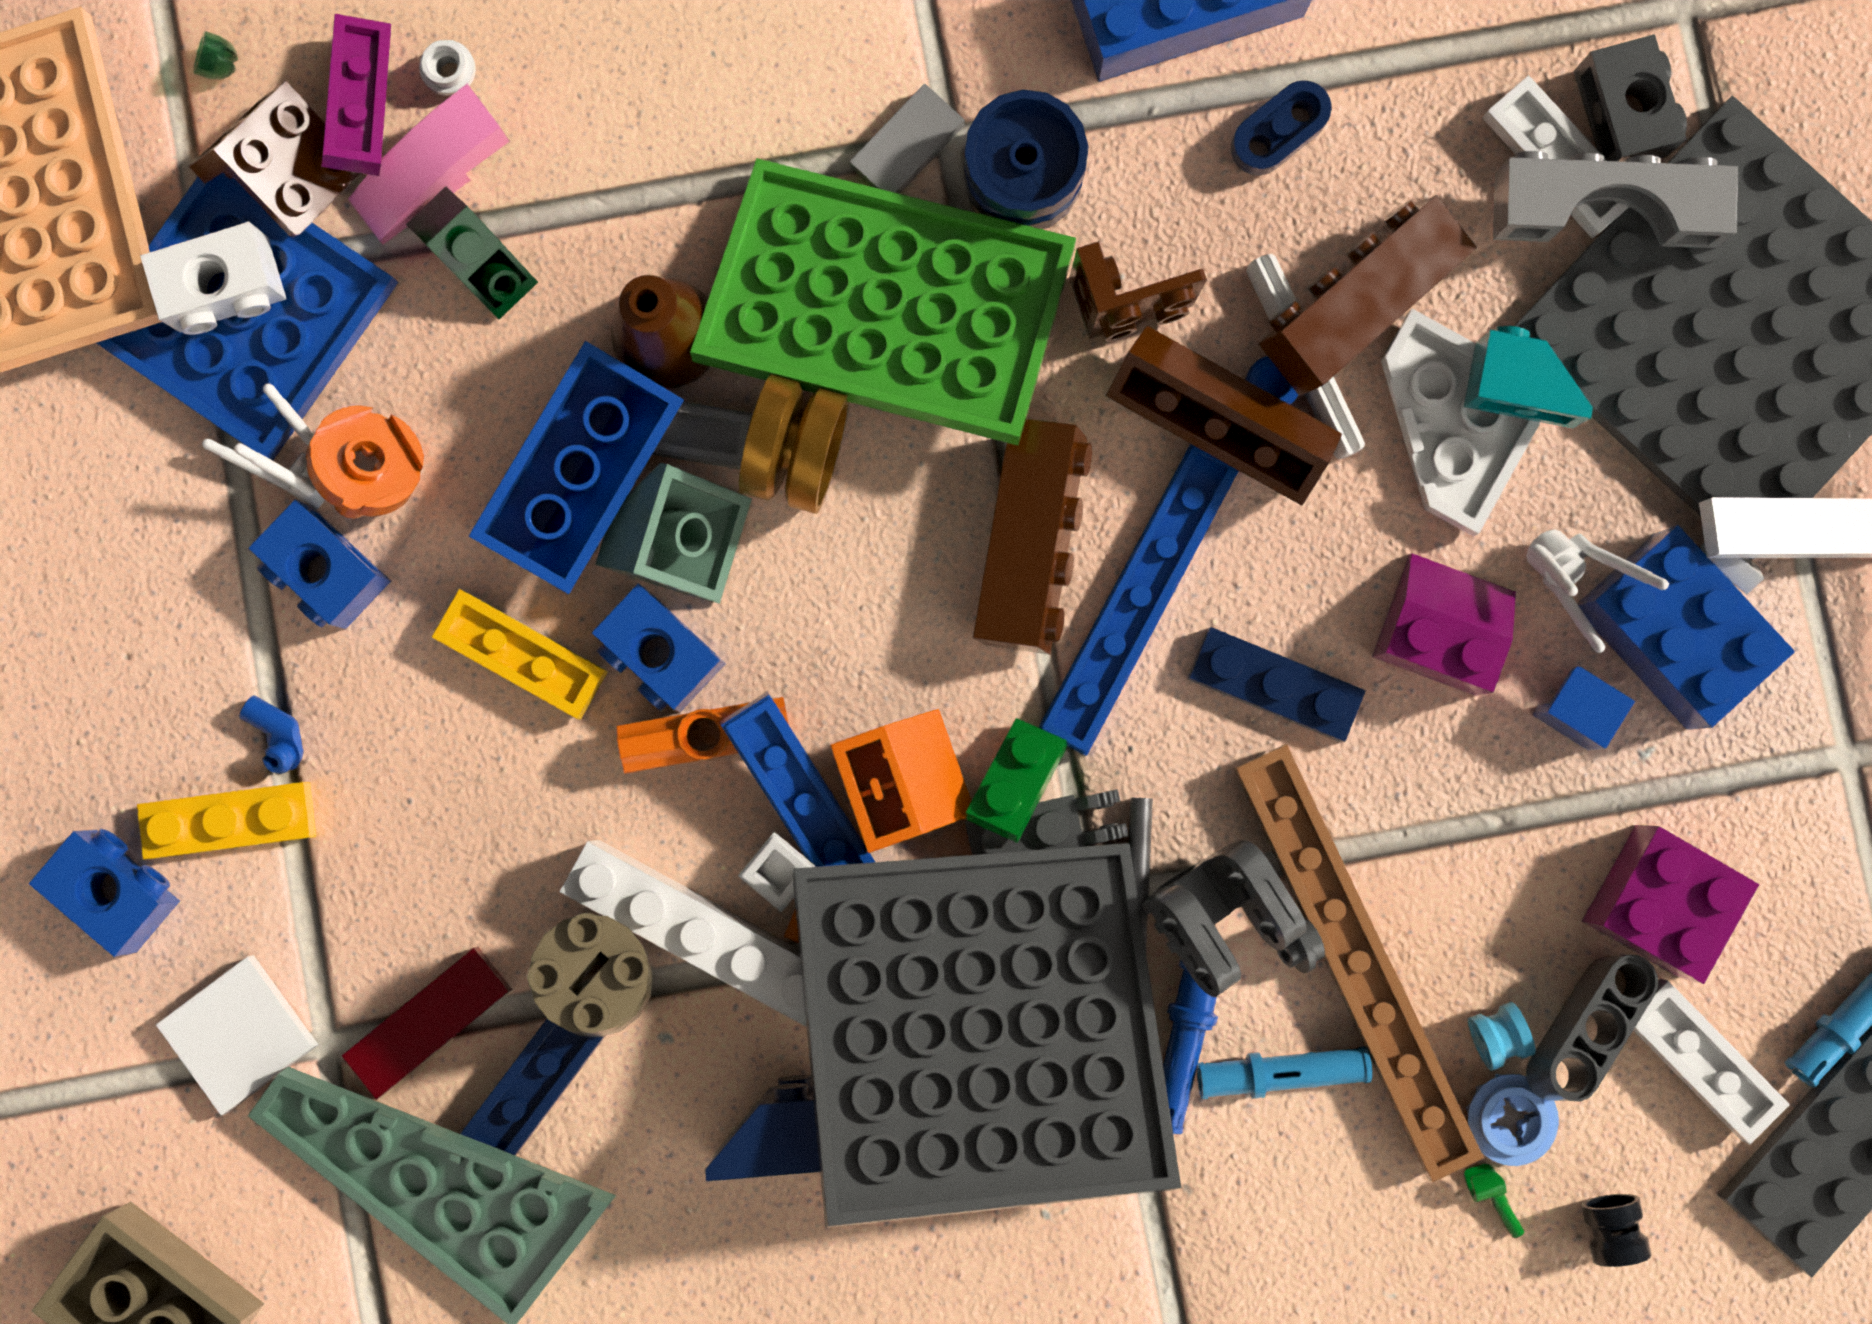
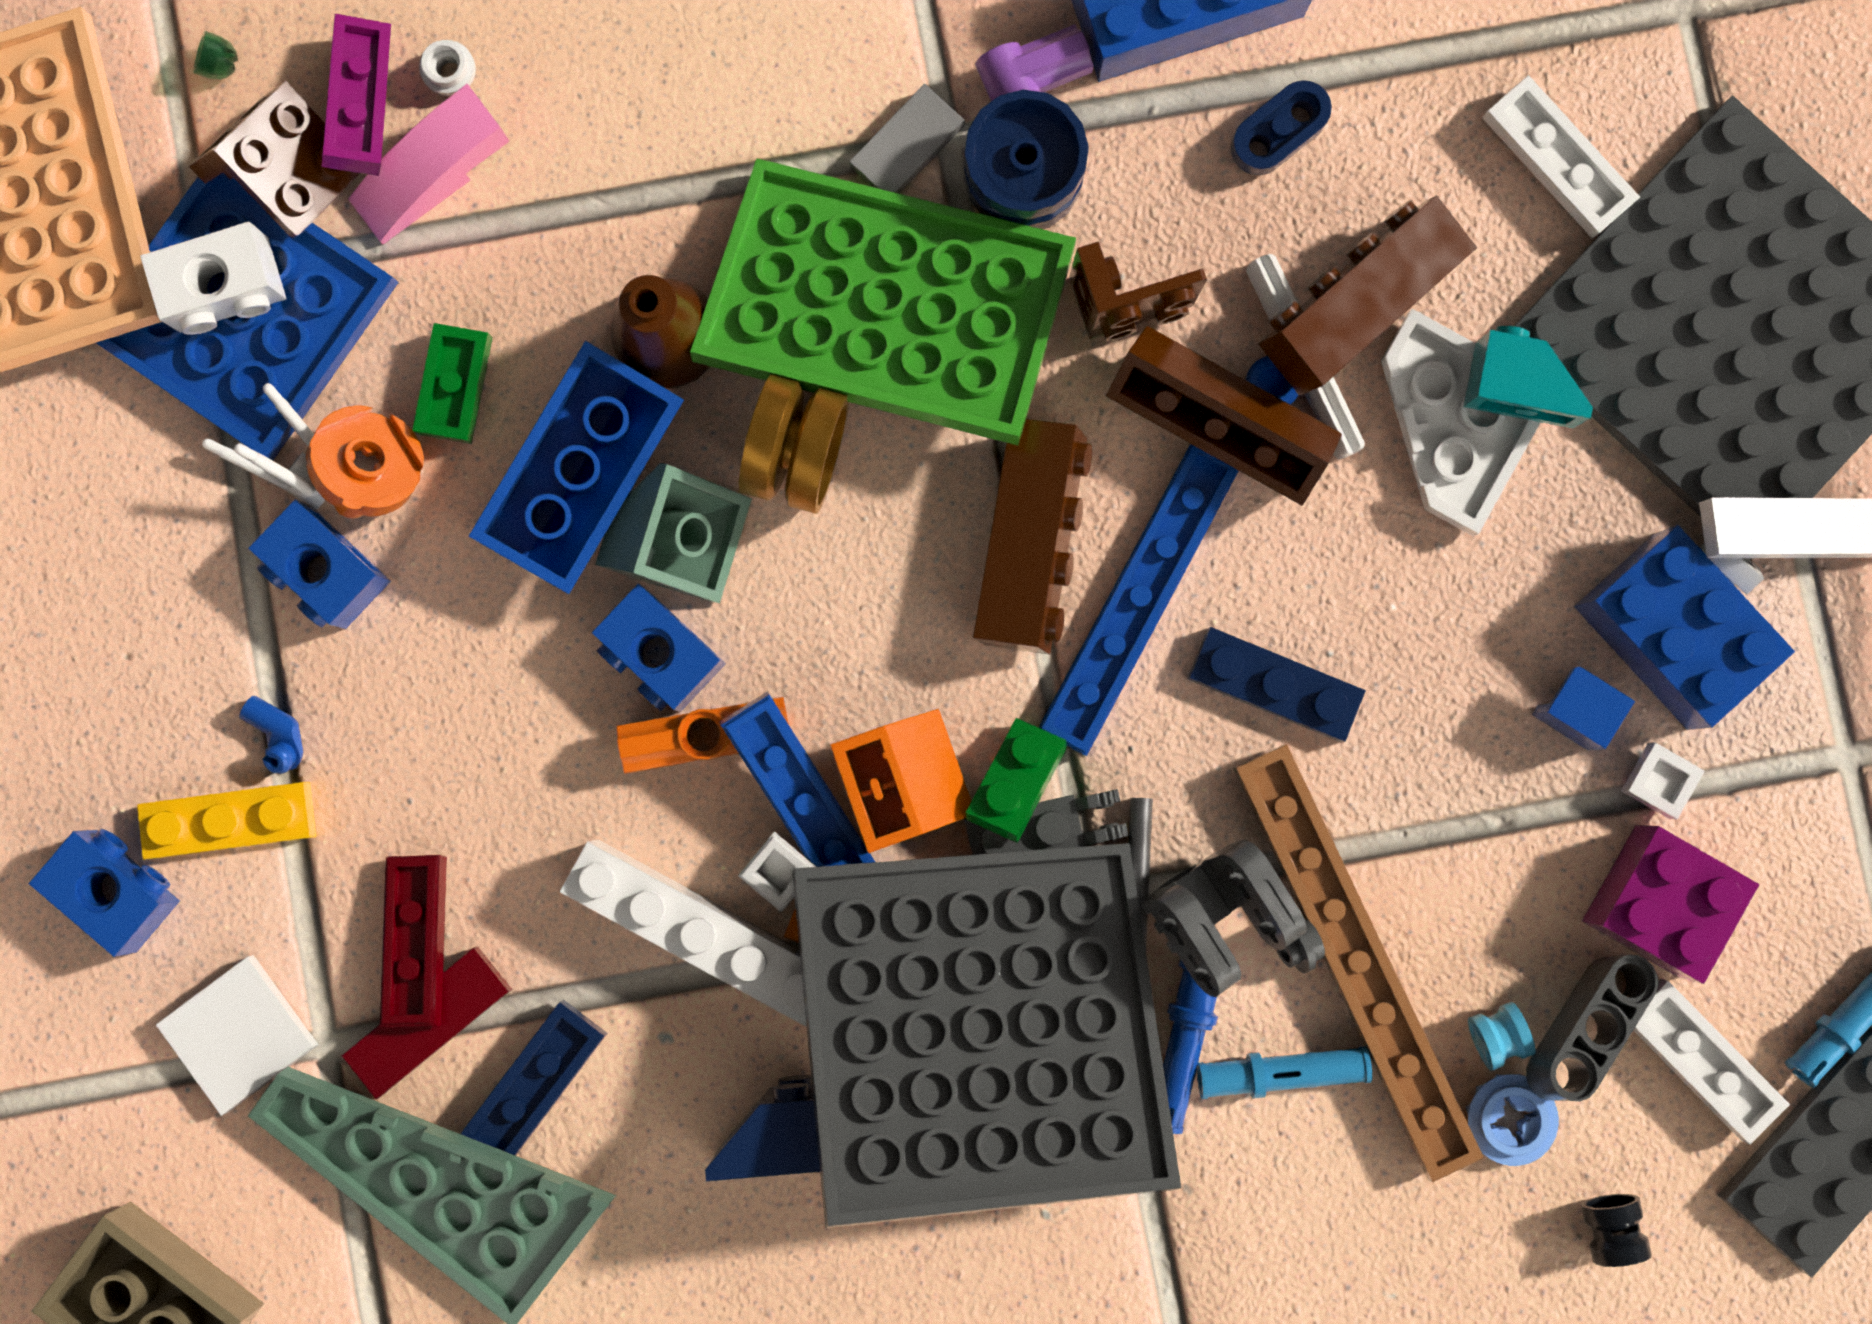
dark green slope [406,187,538,320] -> none
yellow plate [432,589,608,720] -> none
dark tan cylinder [527,913,653,1037] -> none
light grey tile [652,402,753,469] -> none
magenta slope [1372,553,1516,696] -> none
green hand [1464,1164,1525,1238] -> none
light grey arch [1493,151,1738,248] -> none
white plant [1526,530,1669,653] -> none
dark grey brick [1573,34,1687,162] -> none
none -> dark red tile [380,855,447,1028]
none -> green plate [412,323,493,444]
none -> medium lavender piece [975,24,1094,101]
none -> white plate [1621,742,1705,820]

